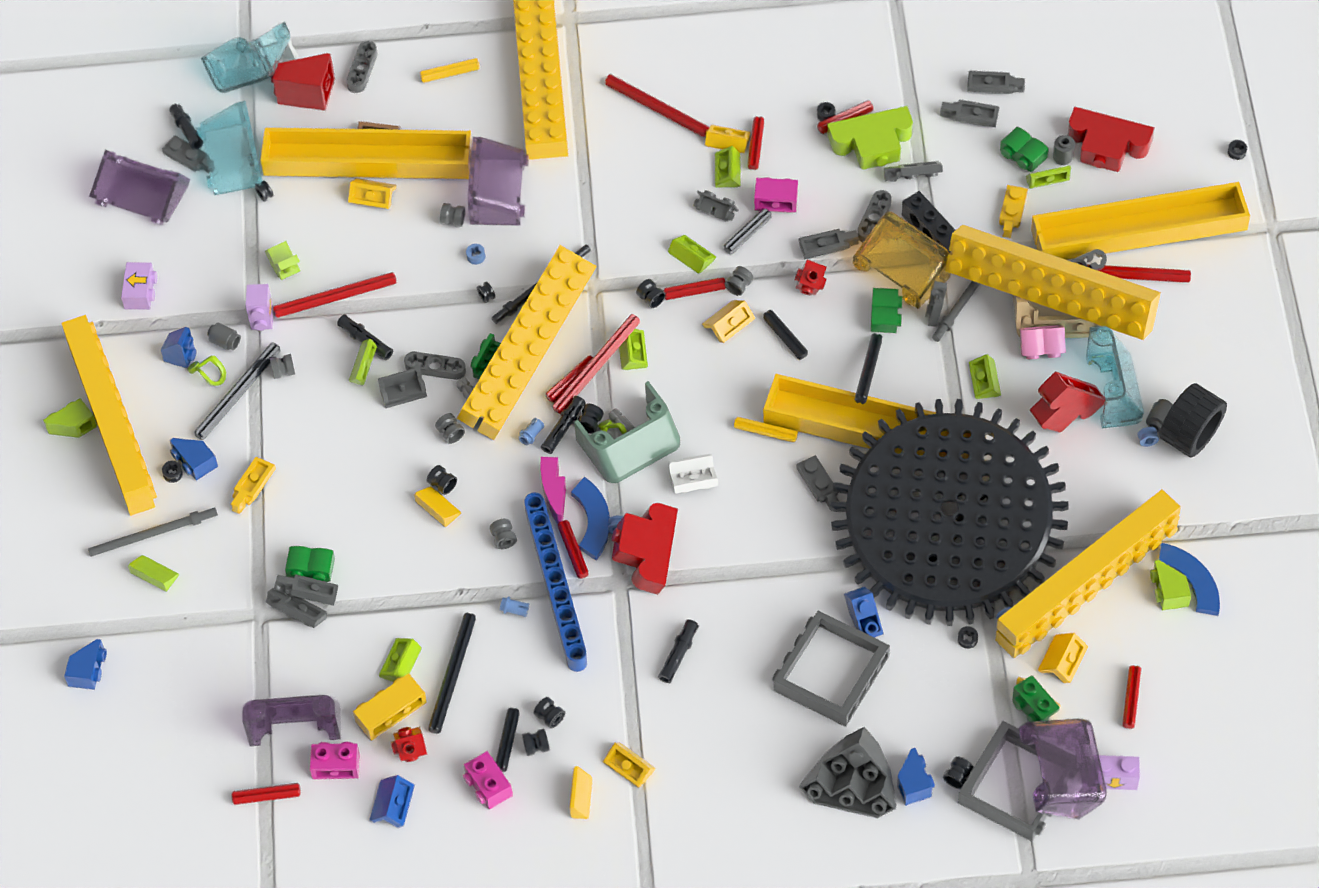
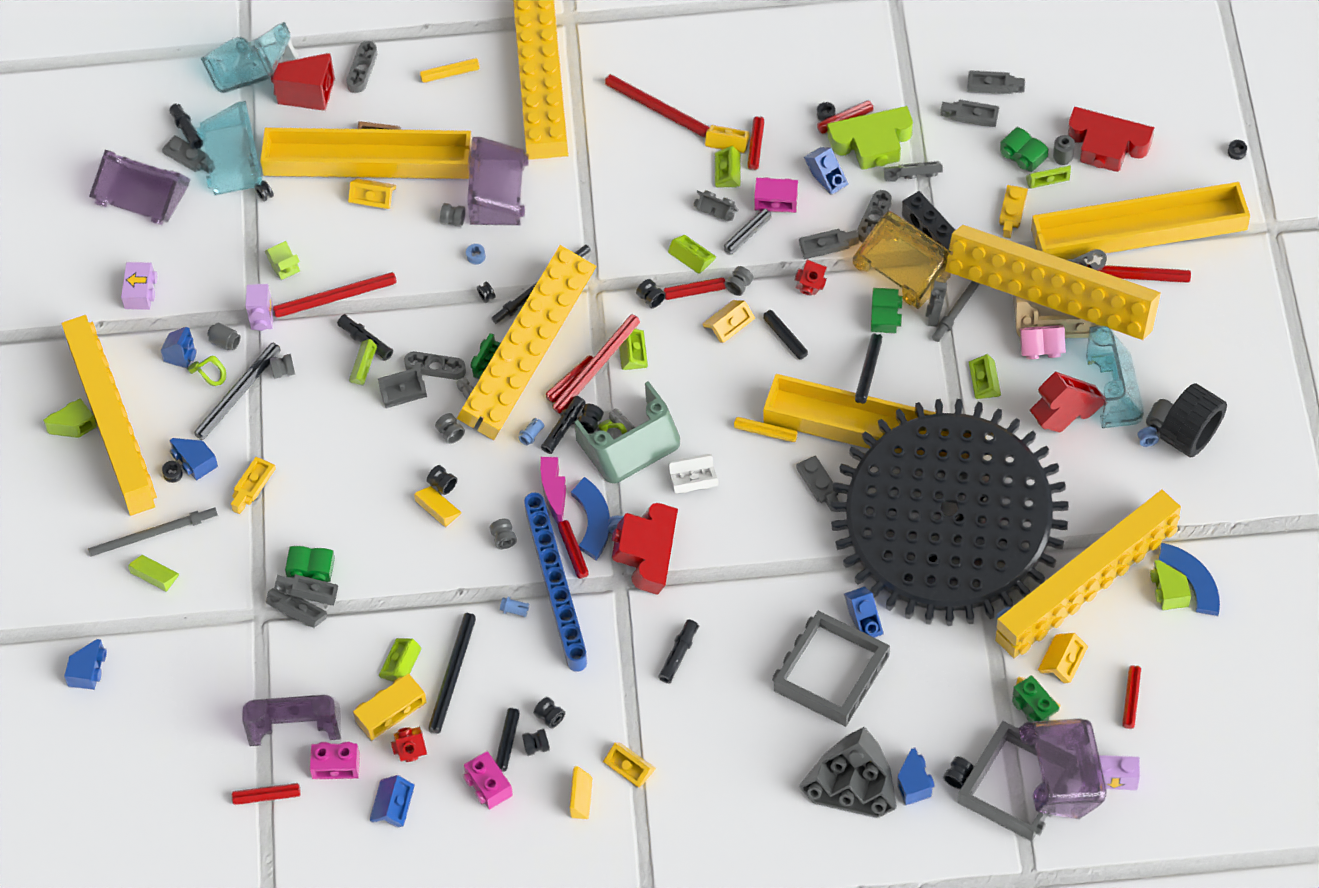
black bush [958,626,978,649] -> none
none -> slope [804,147,849,194]

